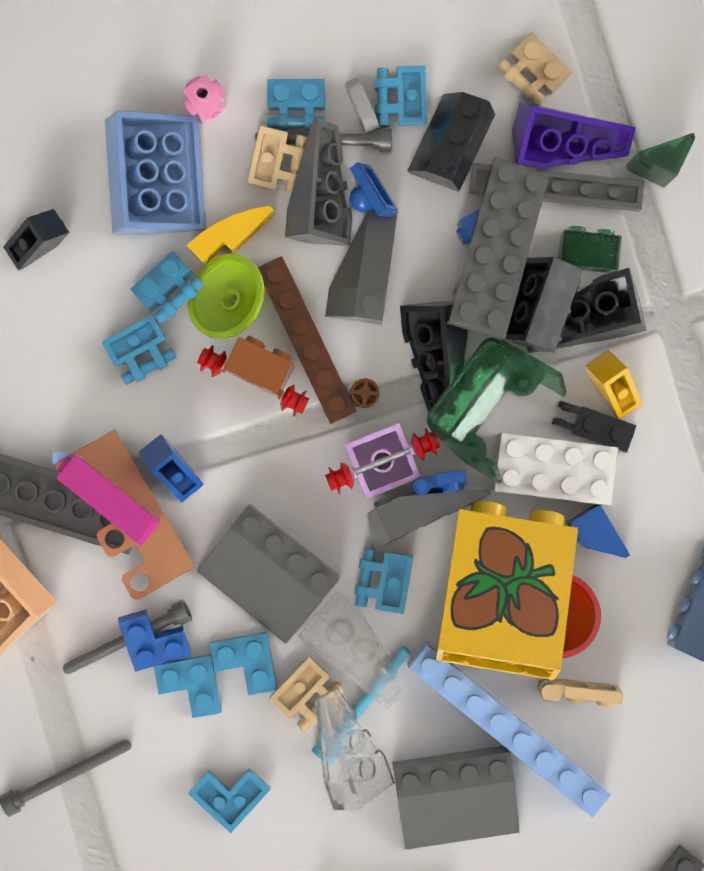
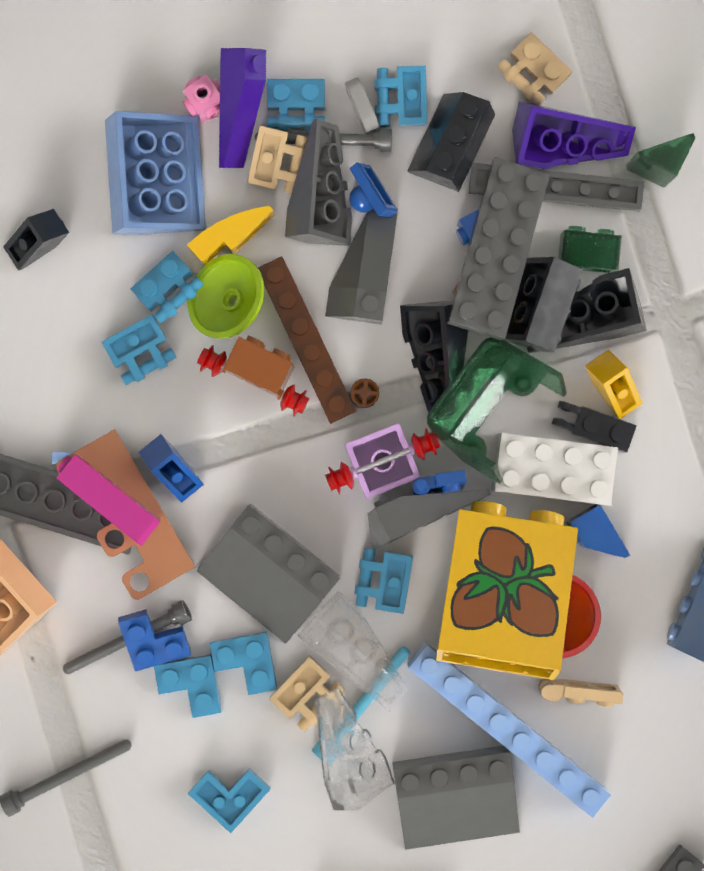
none -> dark purple wedge [219,48,266,168]

